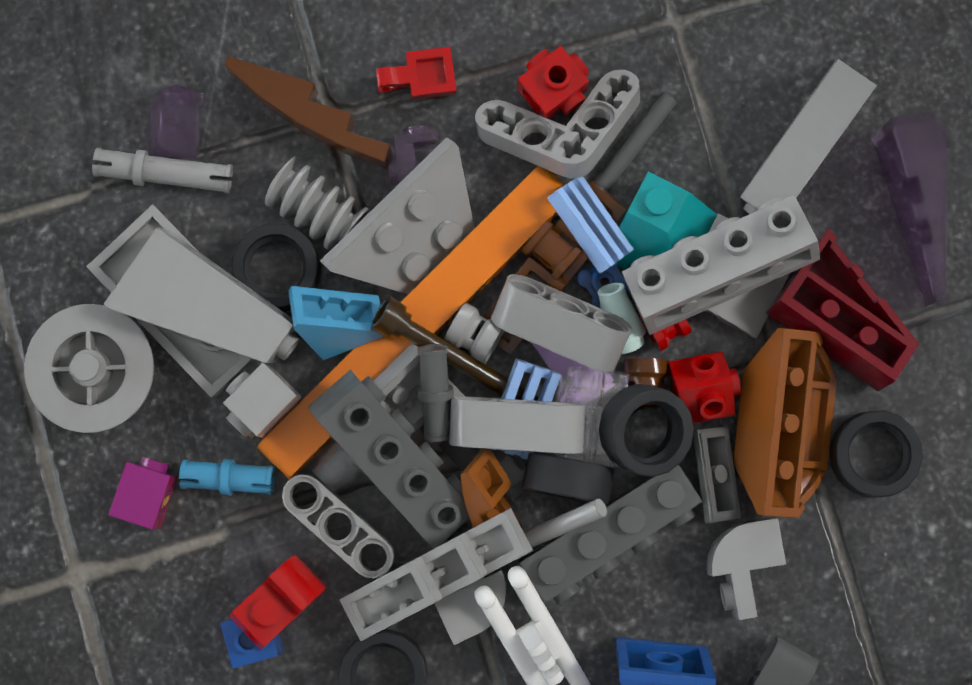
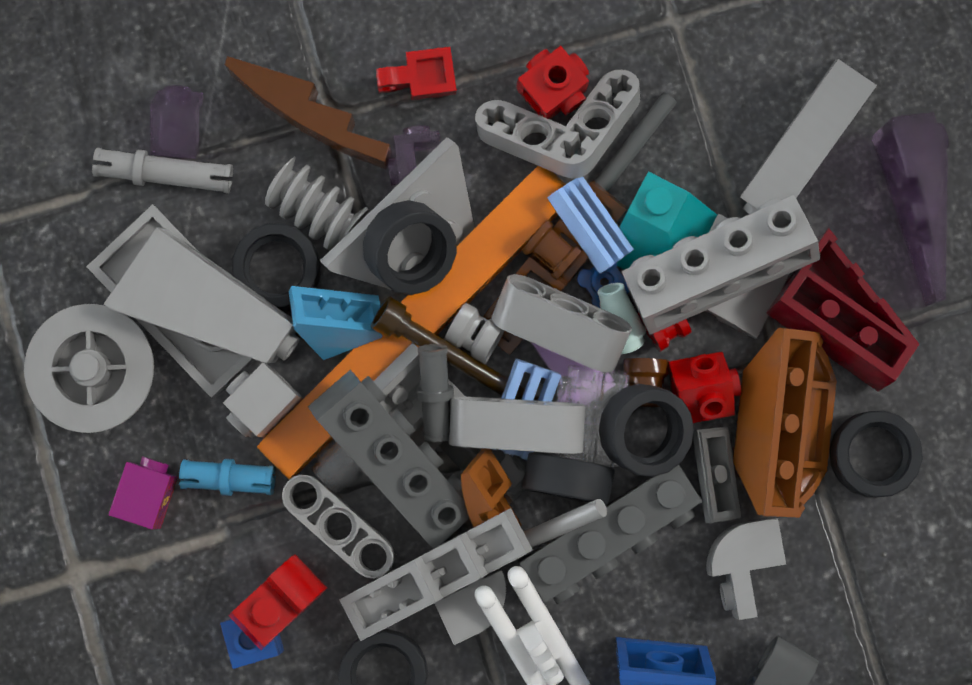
none -> black tyre [363,200,457,295]

